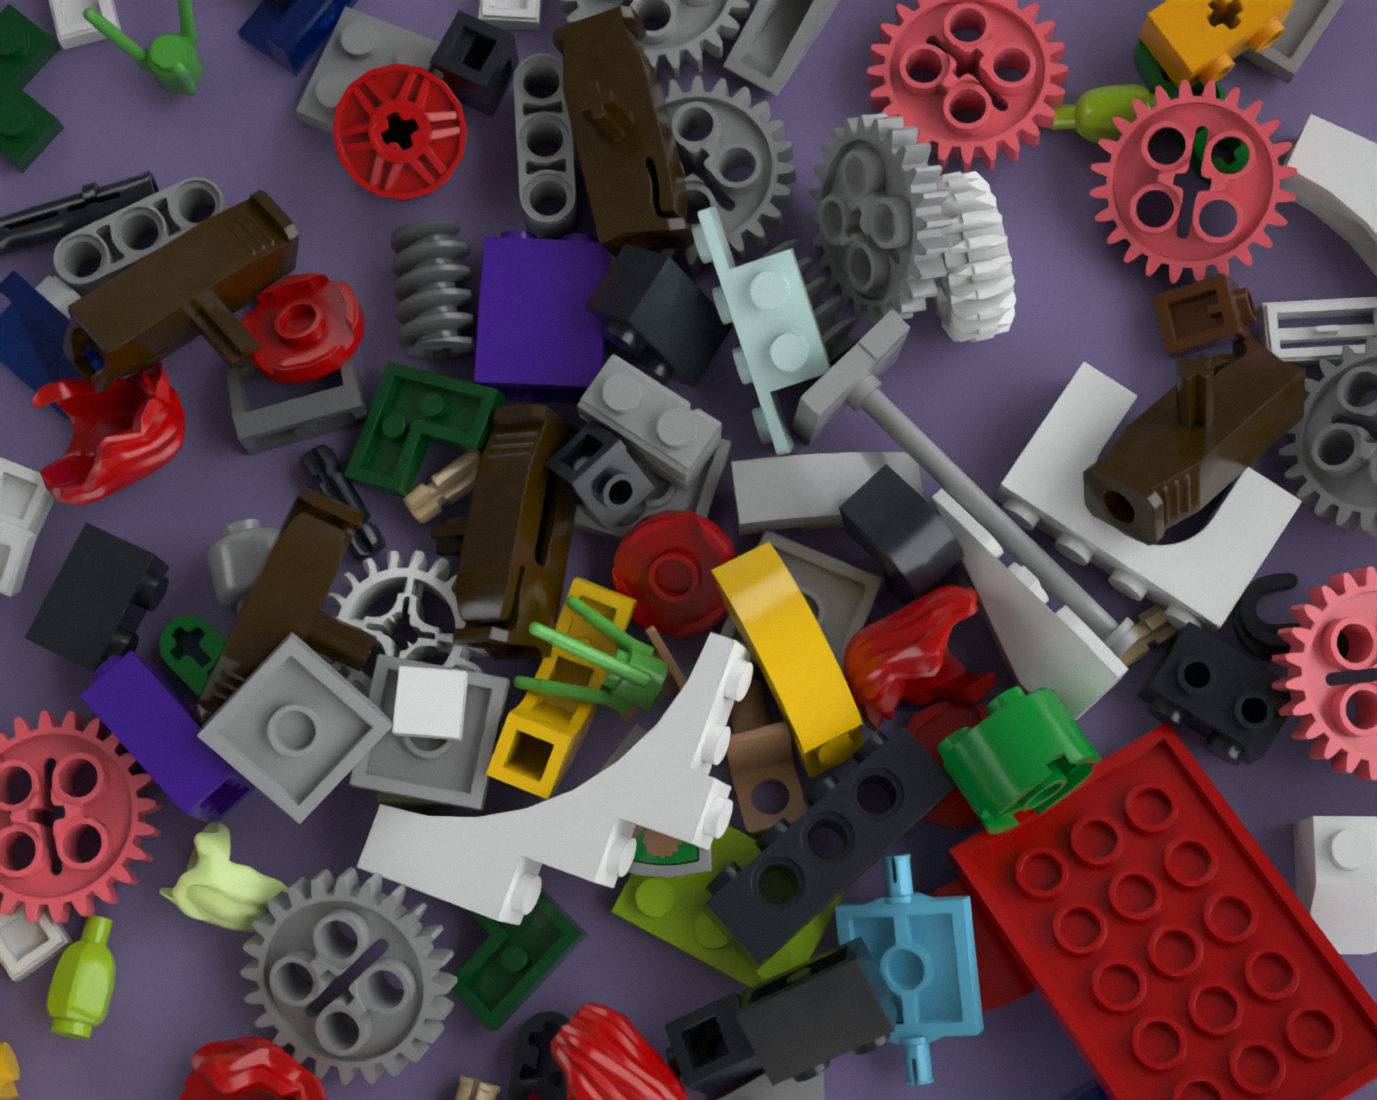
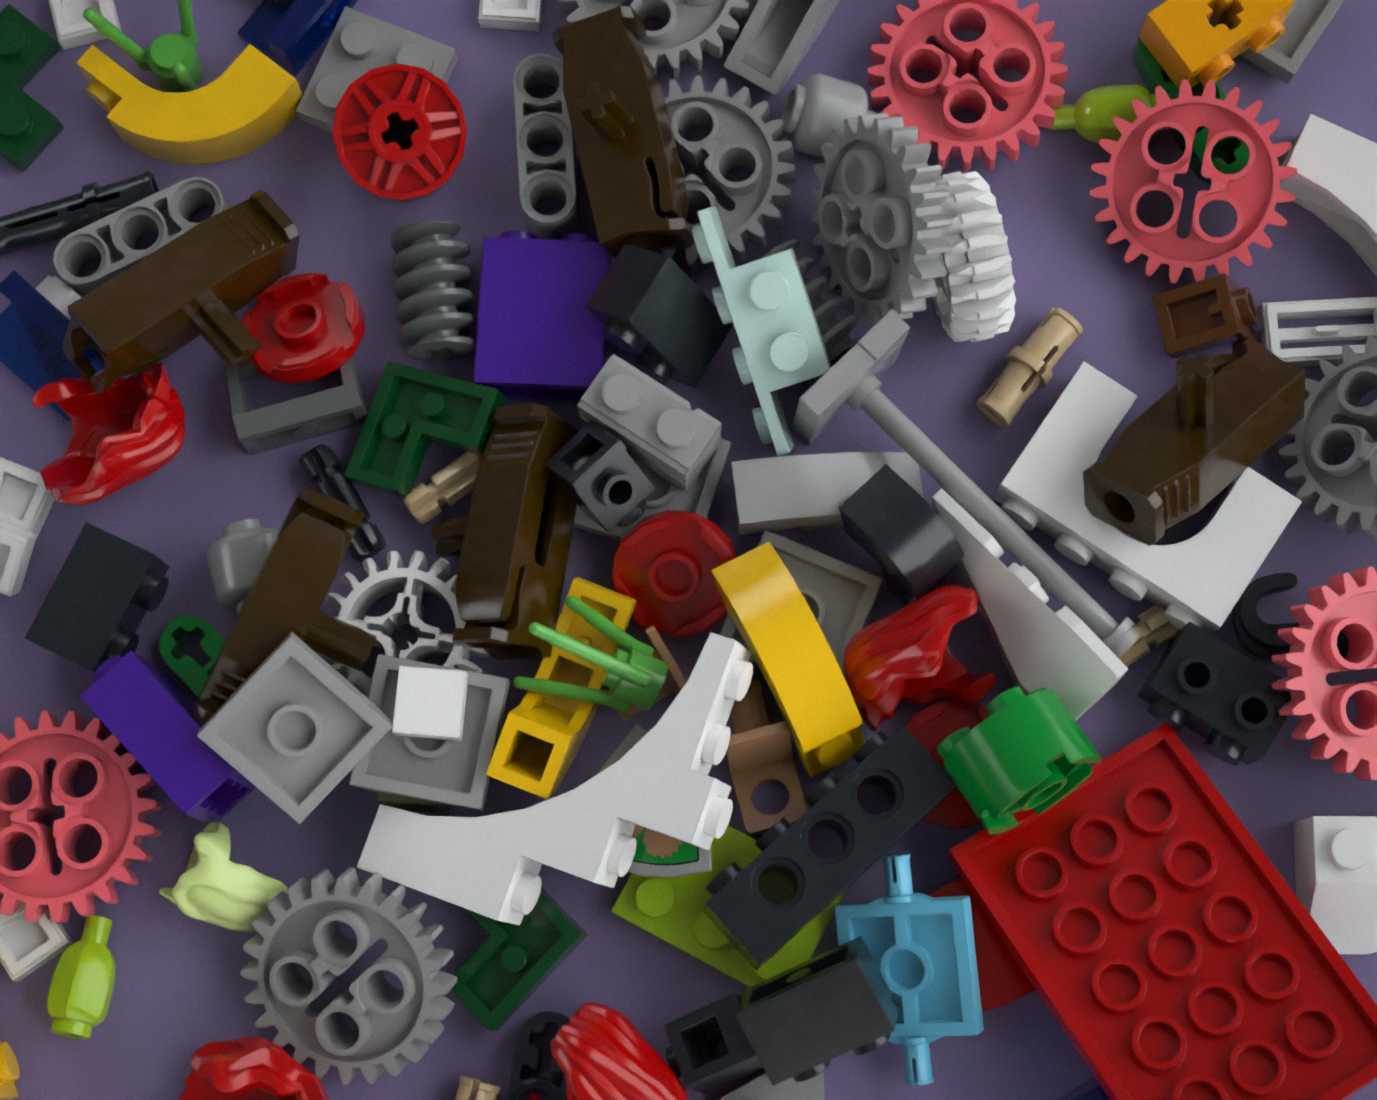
black brick [430,10,519,117] -> none
none -> yellow arch [76,44,303,165]
none -> light grey head [781,73,876,159]
none -> tan pin [975,307,1083,427]

